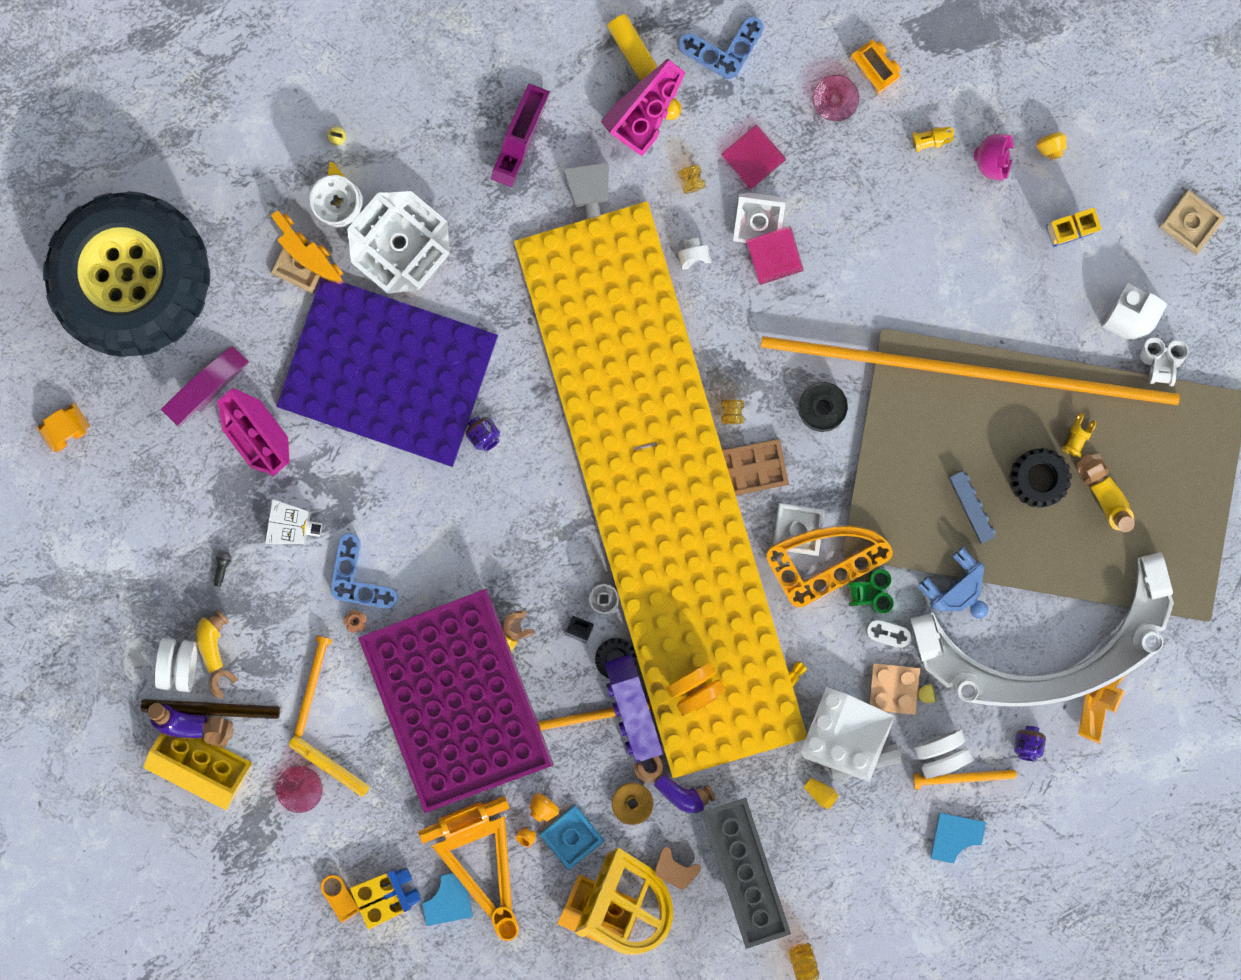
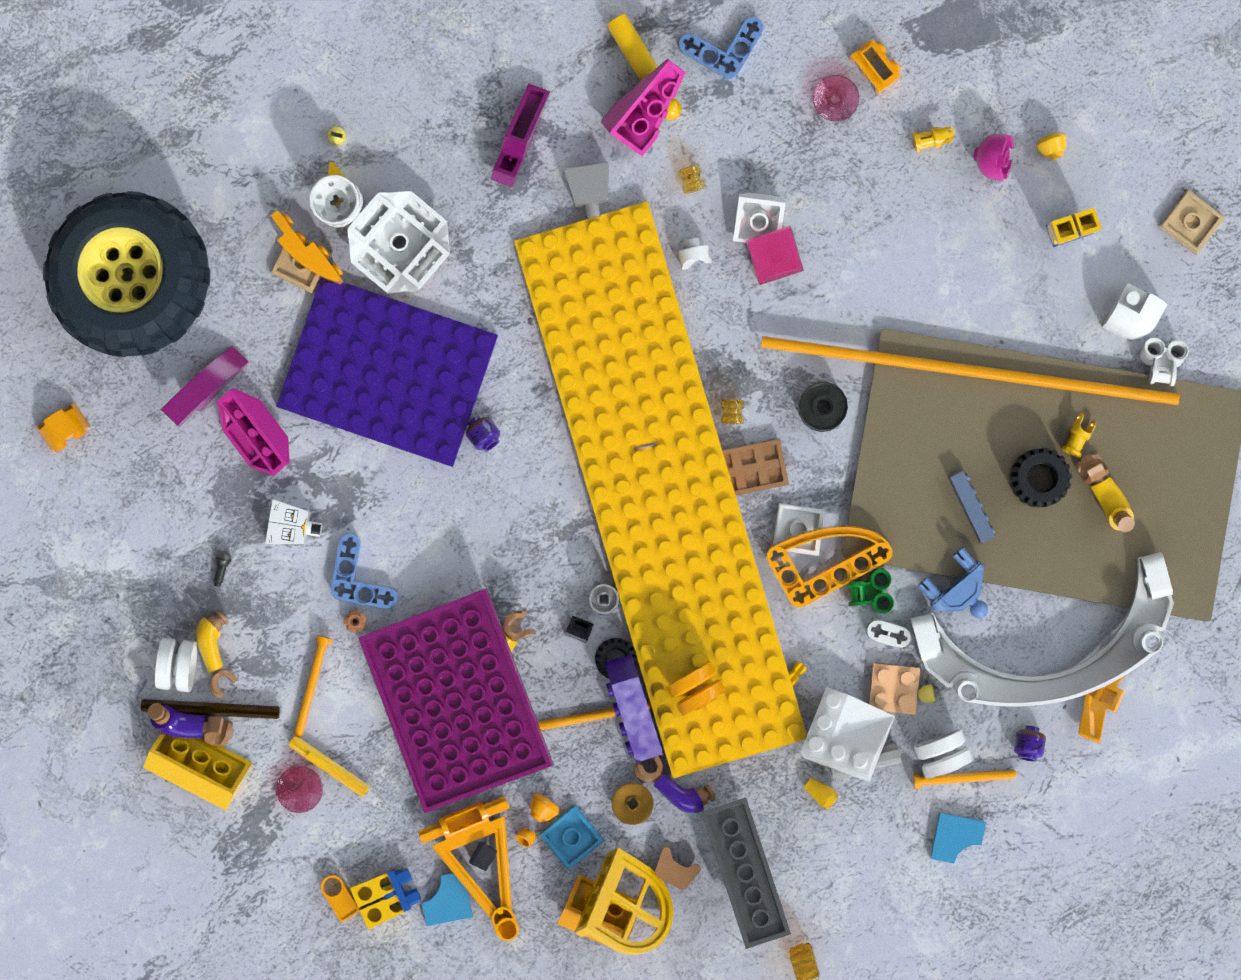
clear pink tile [721,124,787,190] -> none
none -> black slope [469,842,497,871]

